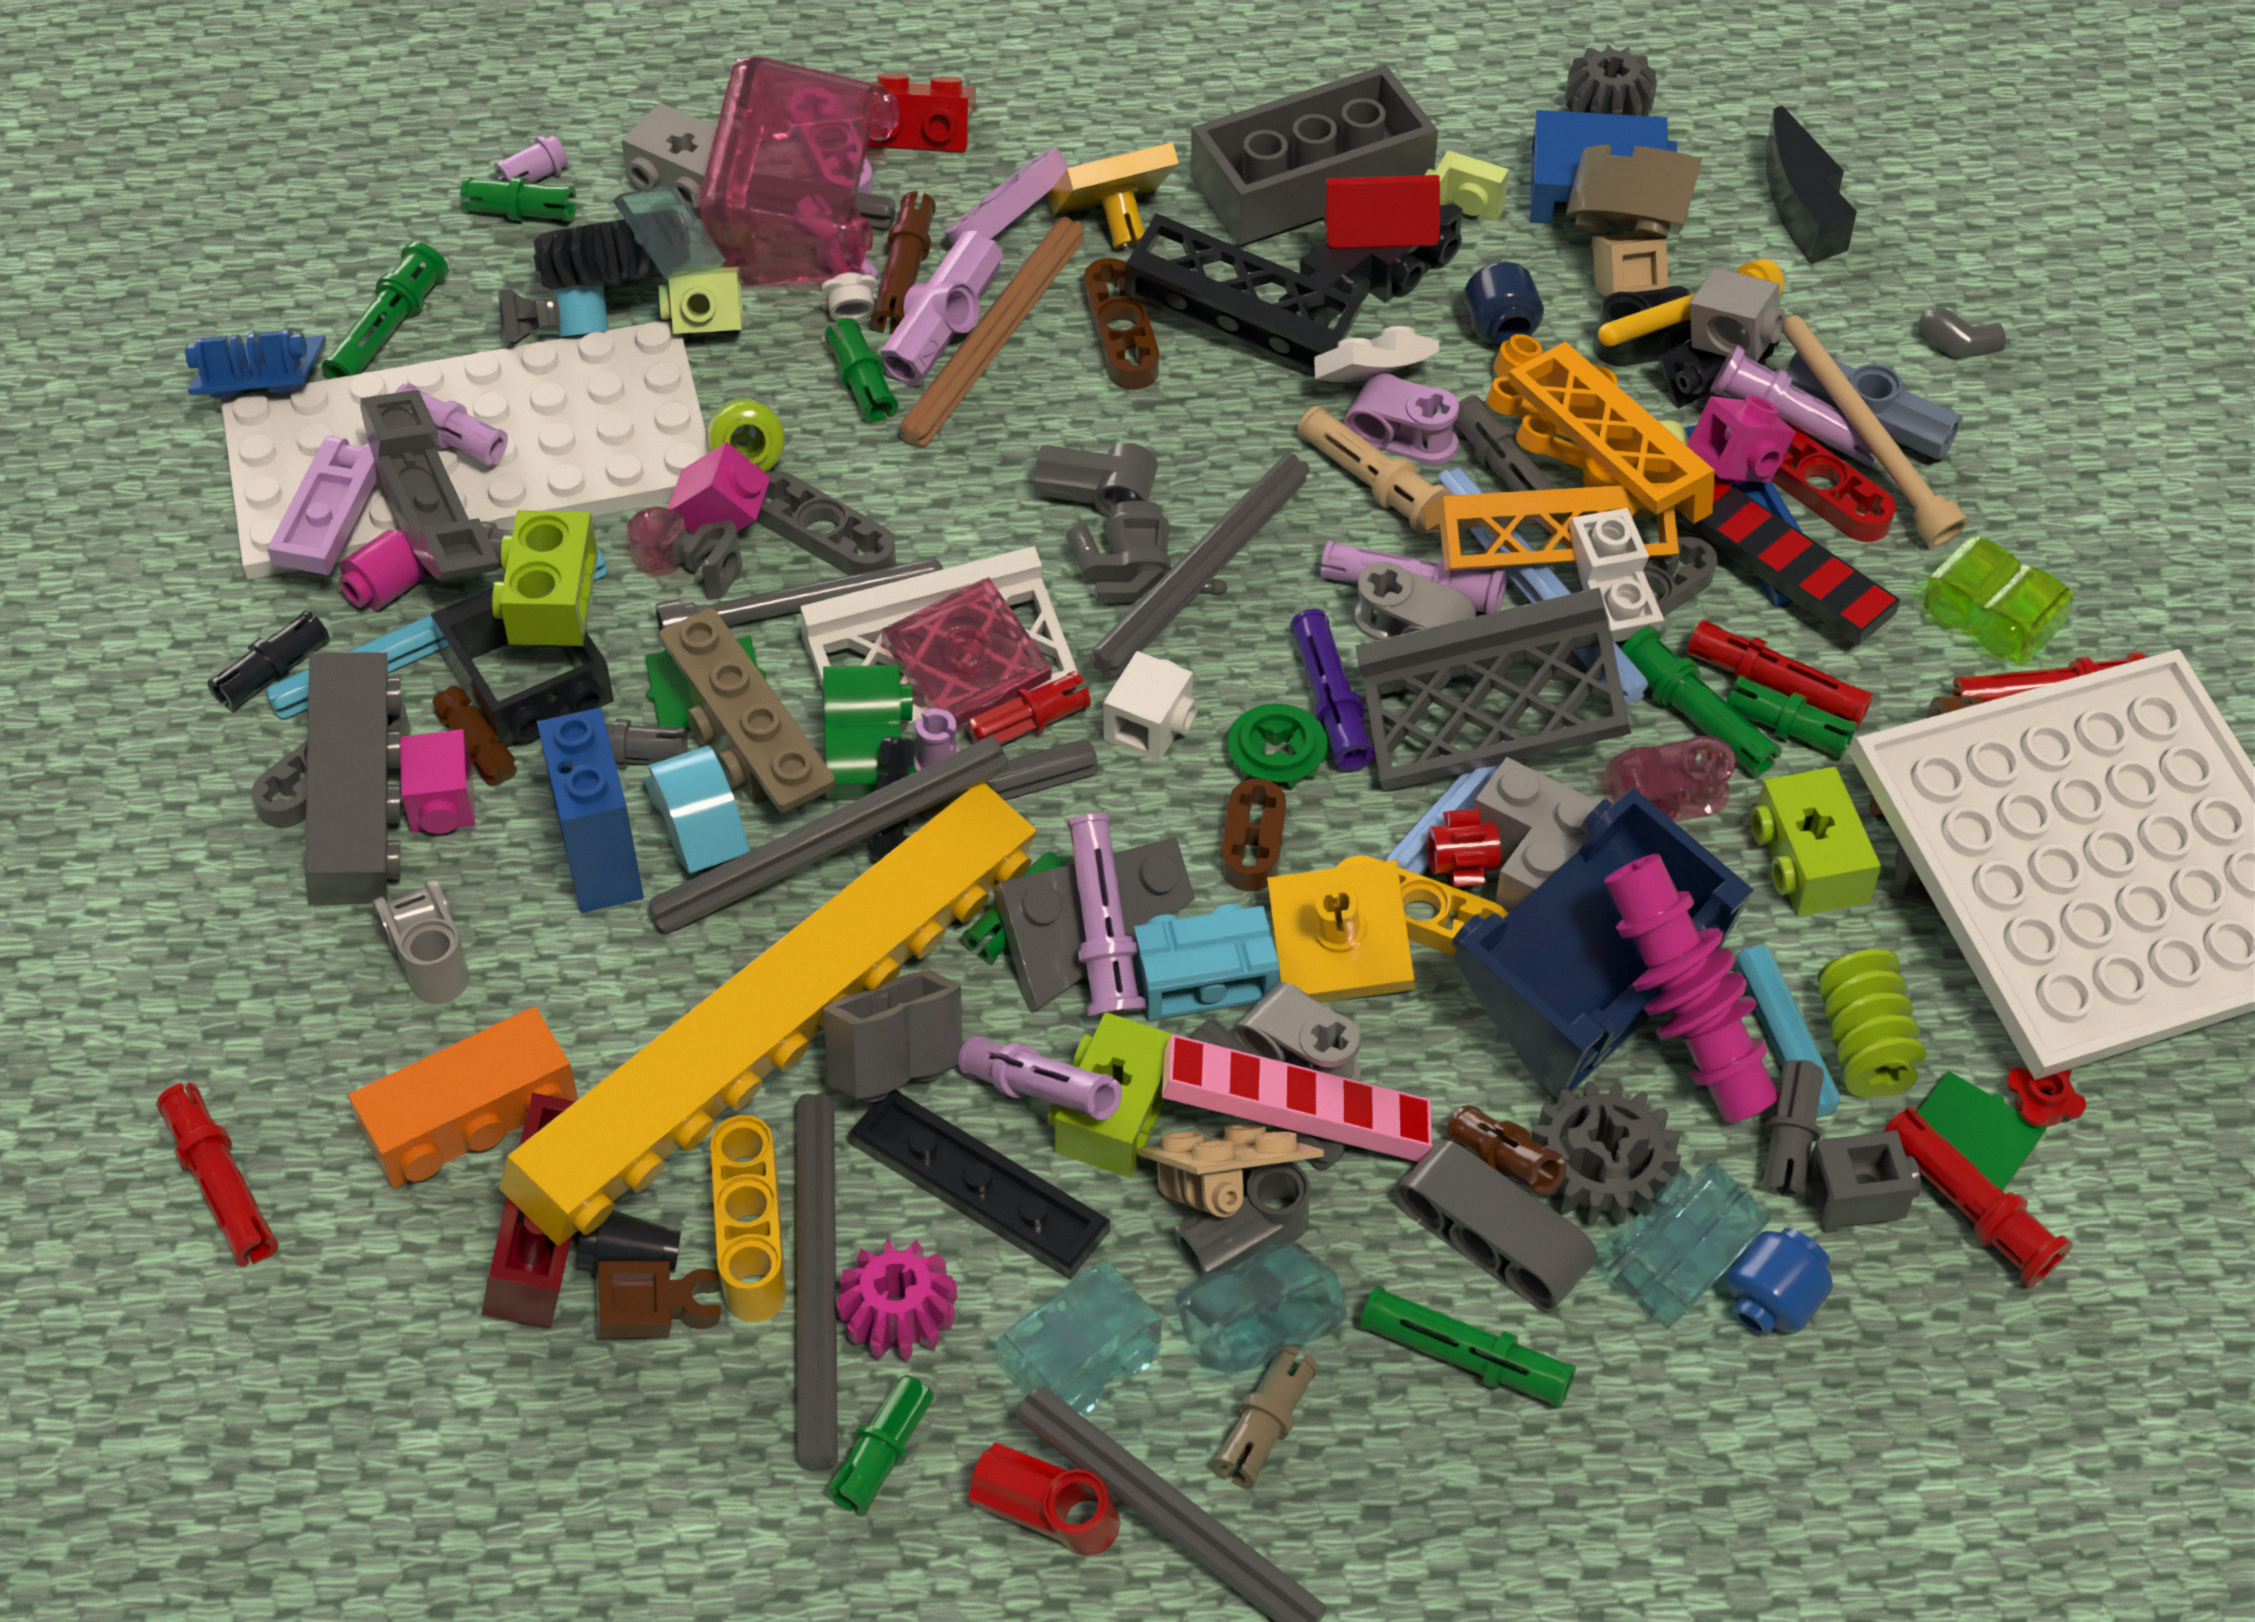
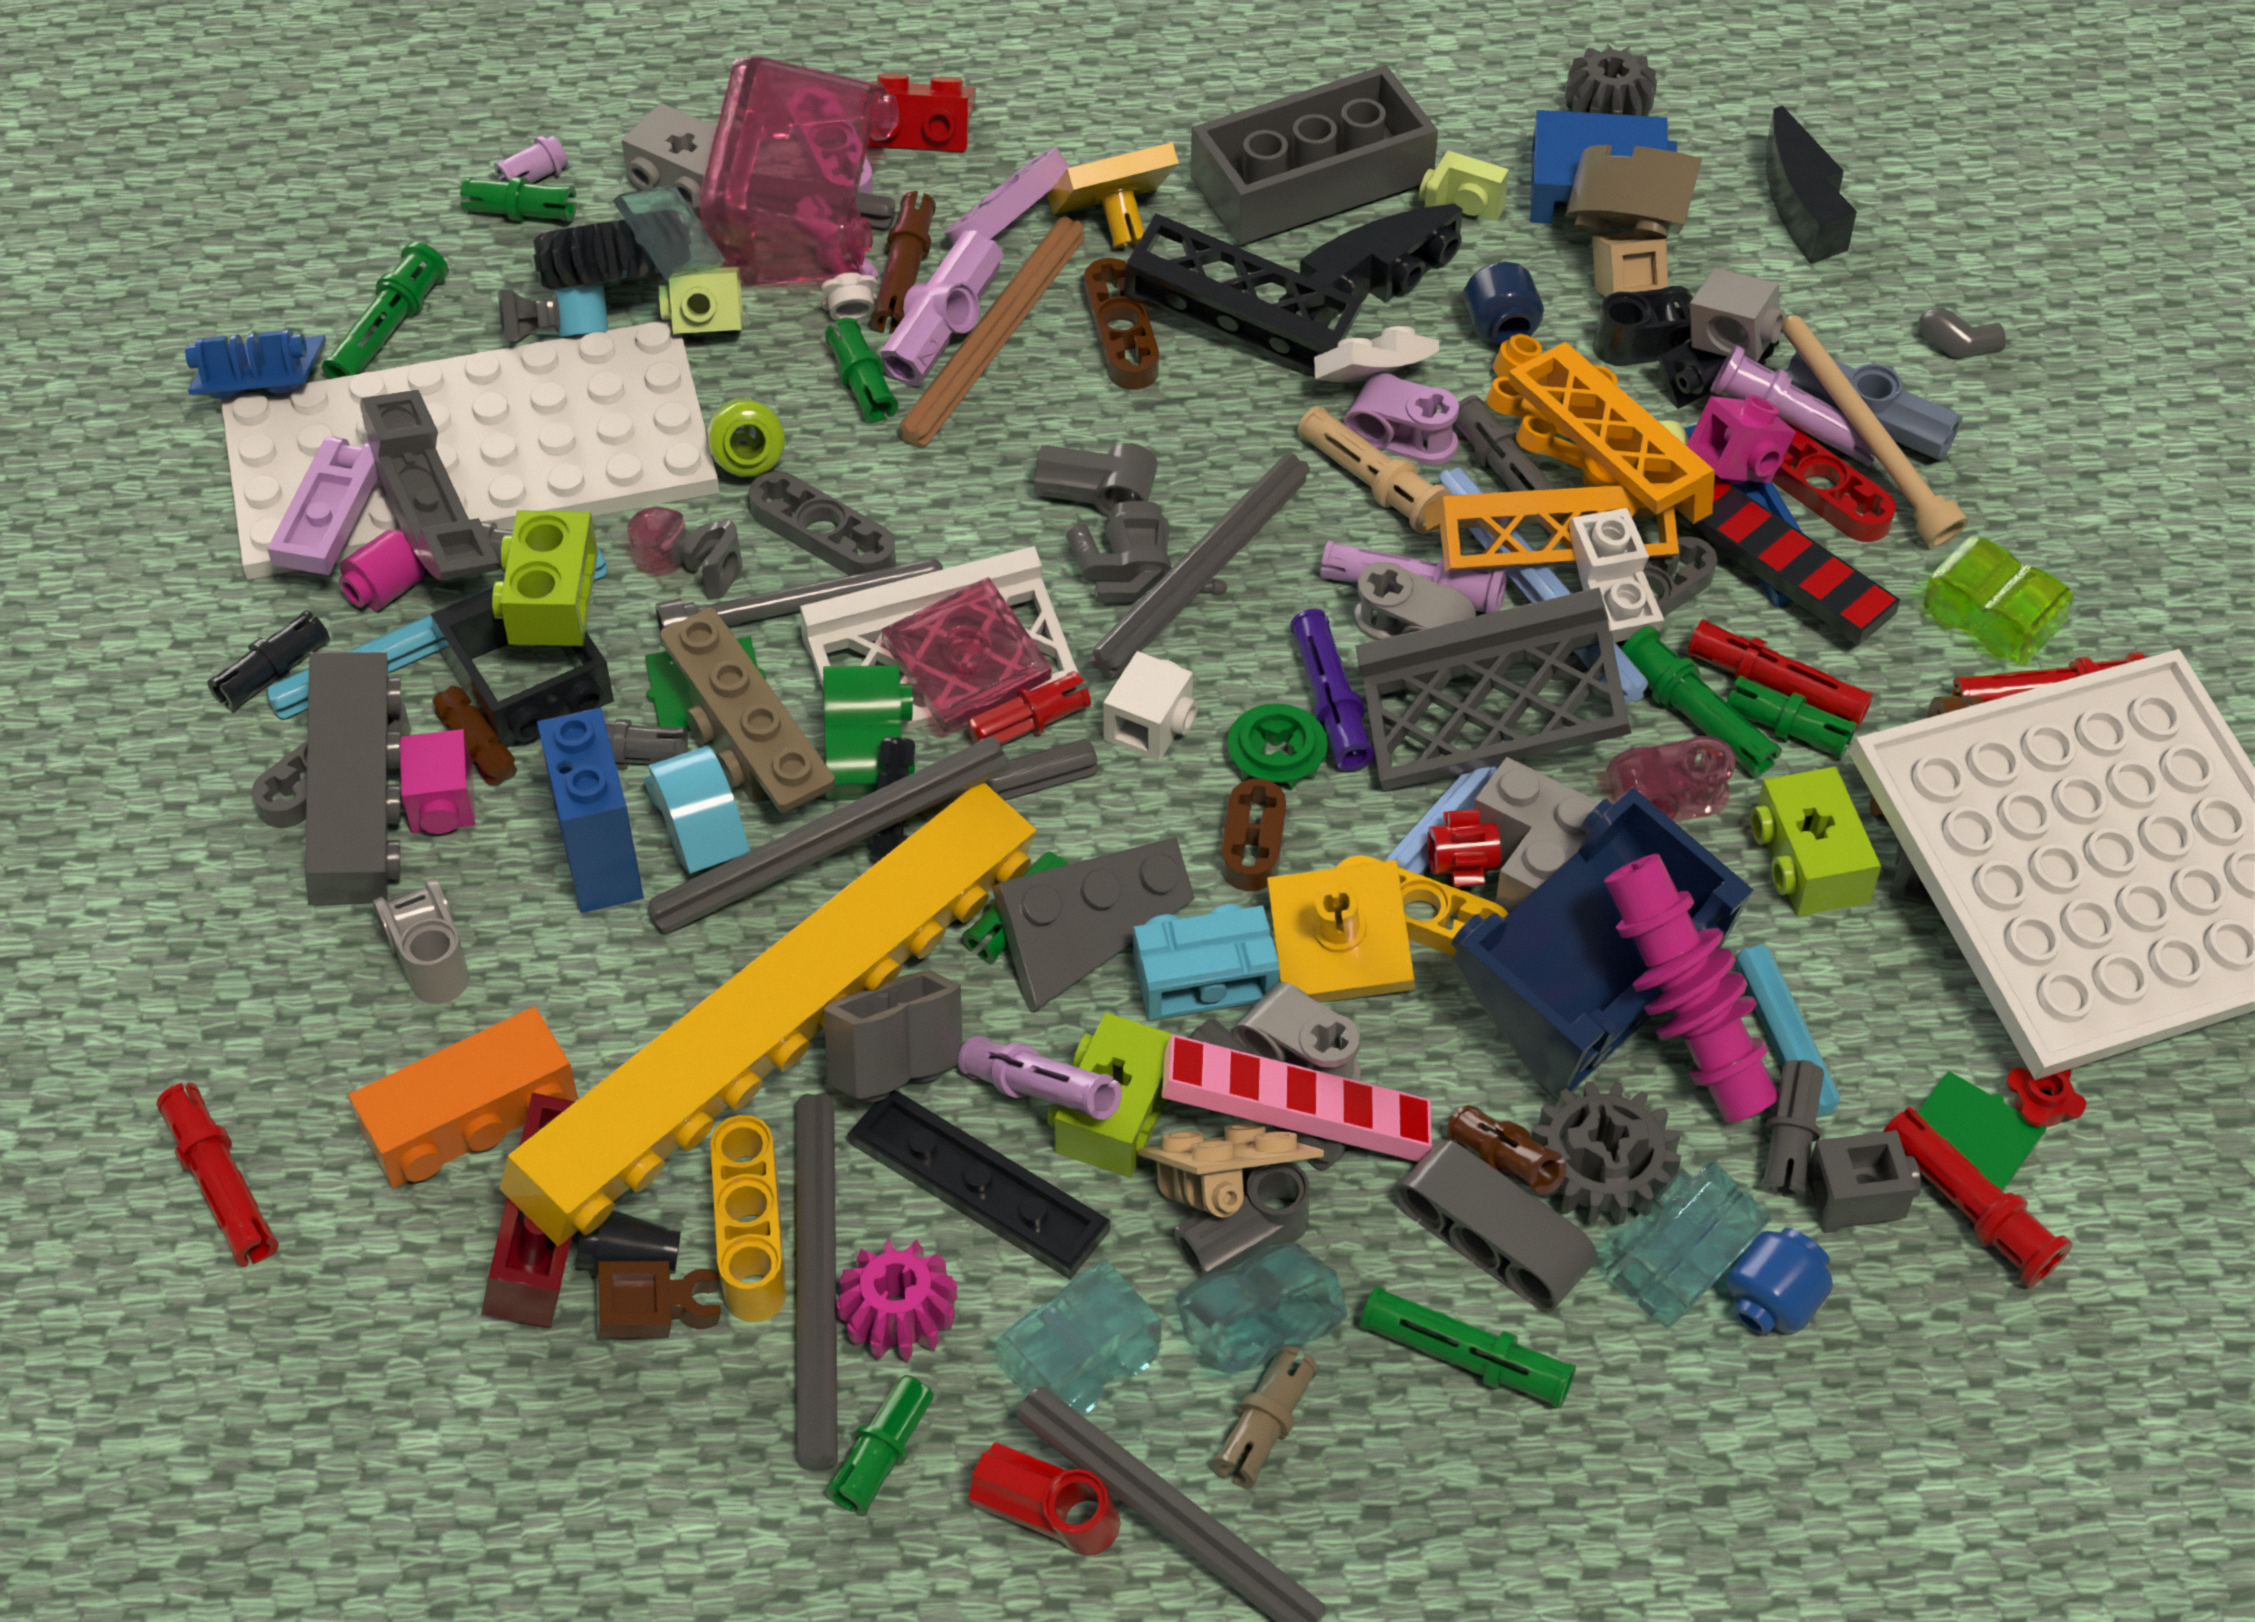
lavender pin [395,383,508,466] -> none
dark pink brick [666,442,771,534] -> none
lavender pin [915,709,960,772] -> none
lavender pin [1067,813,1146,1018] -> none
red slope [1324,175,1440,249] -> none
yellow piece [1598,259,1784,346] -> none
lime piece [1818,949,1927,1098] -> none

